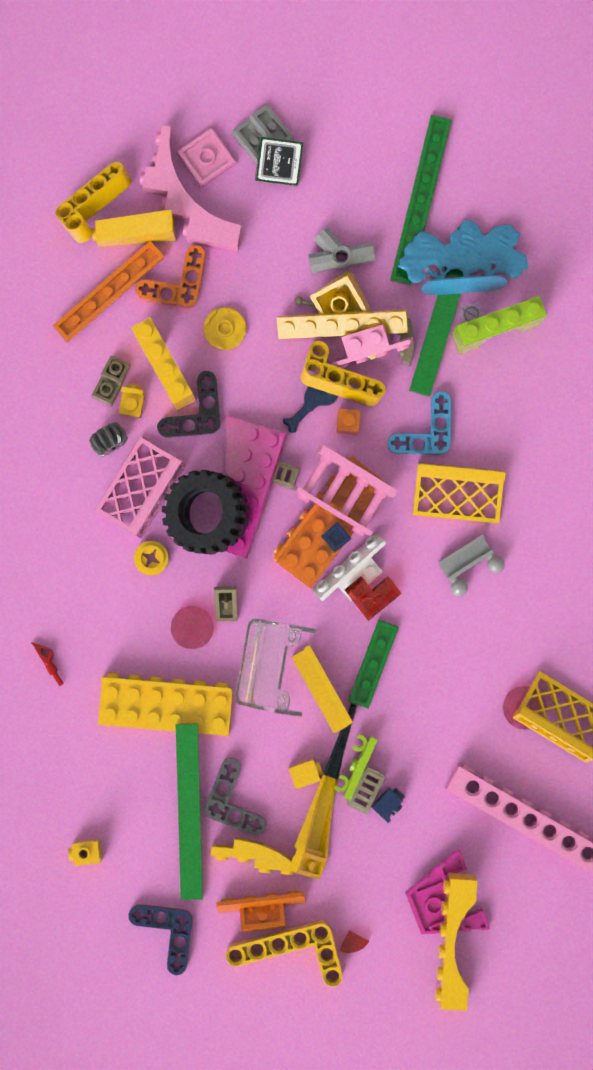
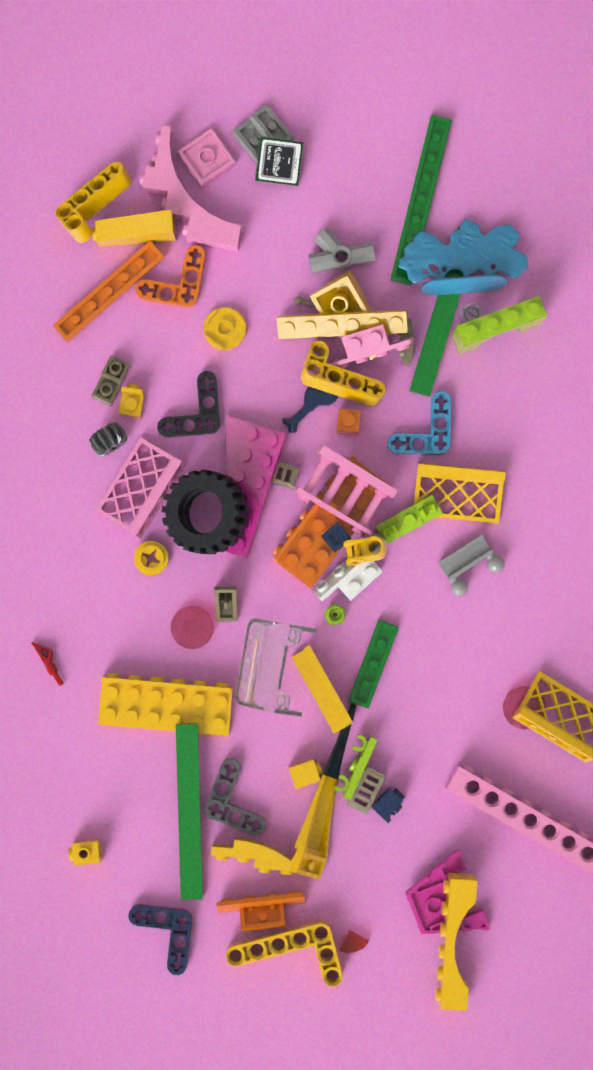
yellow arch [131,317,196,411] -> none
clear red plate [344,576,402,621] -> none
none -> lime plate [324,604,346,625]
none -> yellow piece [343,536,387,566]
none -> lime plate [375,494,443,545]

